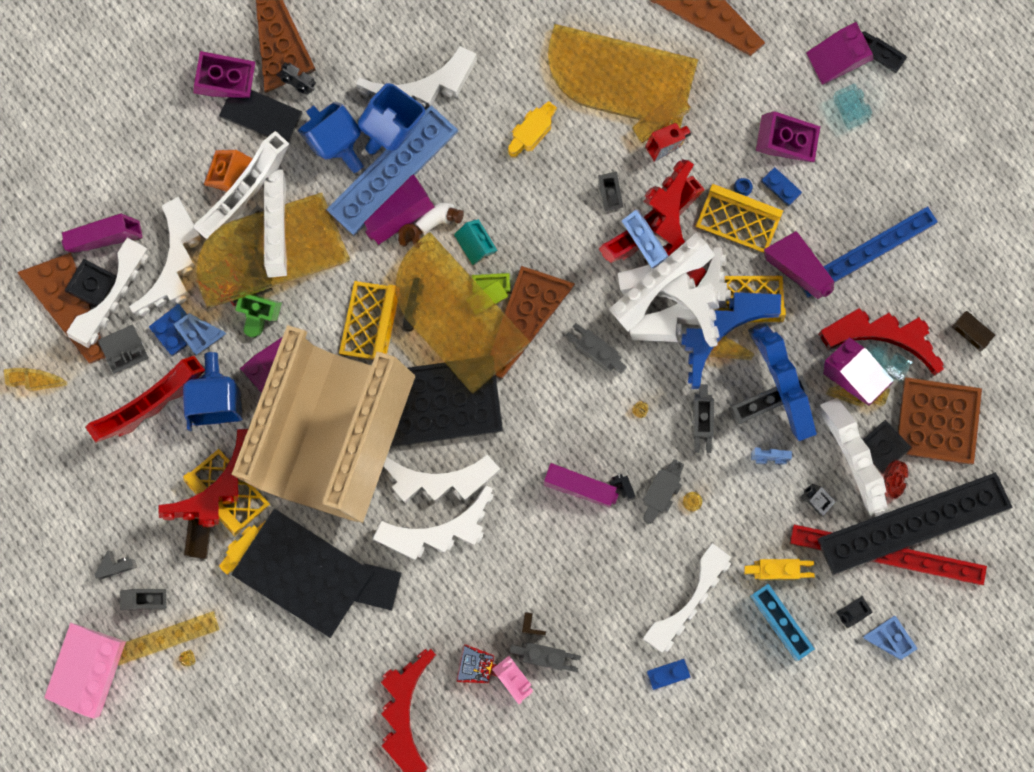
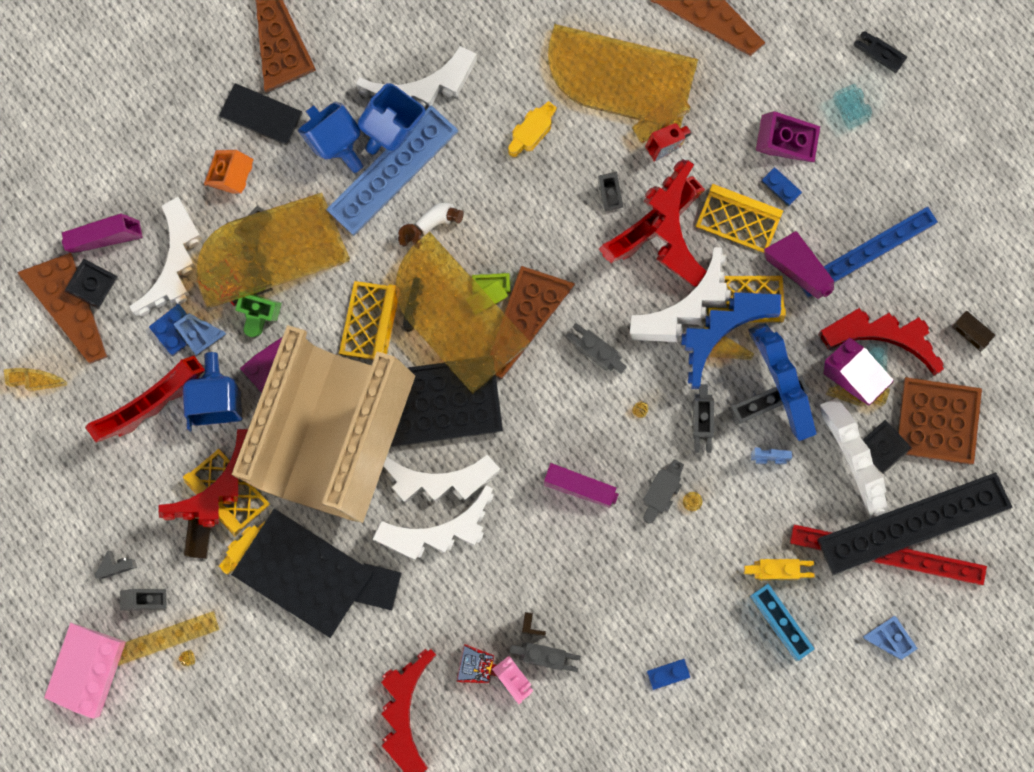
white arch [67,237,149,348] -> none
dark grey hinge [98,324,149,374] -> none
magenta slope [193,51,256,98] -> none
white arch [193,131,289,240] -> none
white arch [264,170,287,277] -> none
black hinge [276,62,316,95] -> none
magenta slope [364,174,435,245] -> none
teal panel [454,219,498,265] -> none
white arch [609,233,715,331] -> none
black bracket [609,474,636,501] -> none
white arch [618,264,721,347] -> none
light blue plate [622,210,669,268] -> none
white arch [643,543,731,653] -> none
blue plate [734,178,753,196] -> none
bracket [800,484,836,516] -> none
magenta slope [806,22,873,85] -> none
black bracket [837,596,873,628] -> none
clear red tile [883,460,909,499] -> none
clear light blue plate [885,352,912,381] -> none

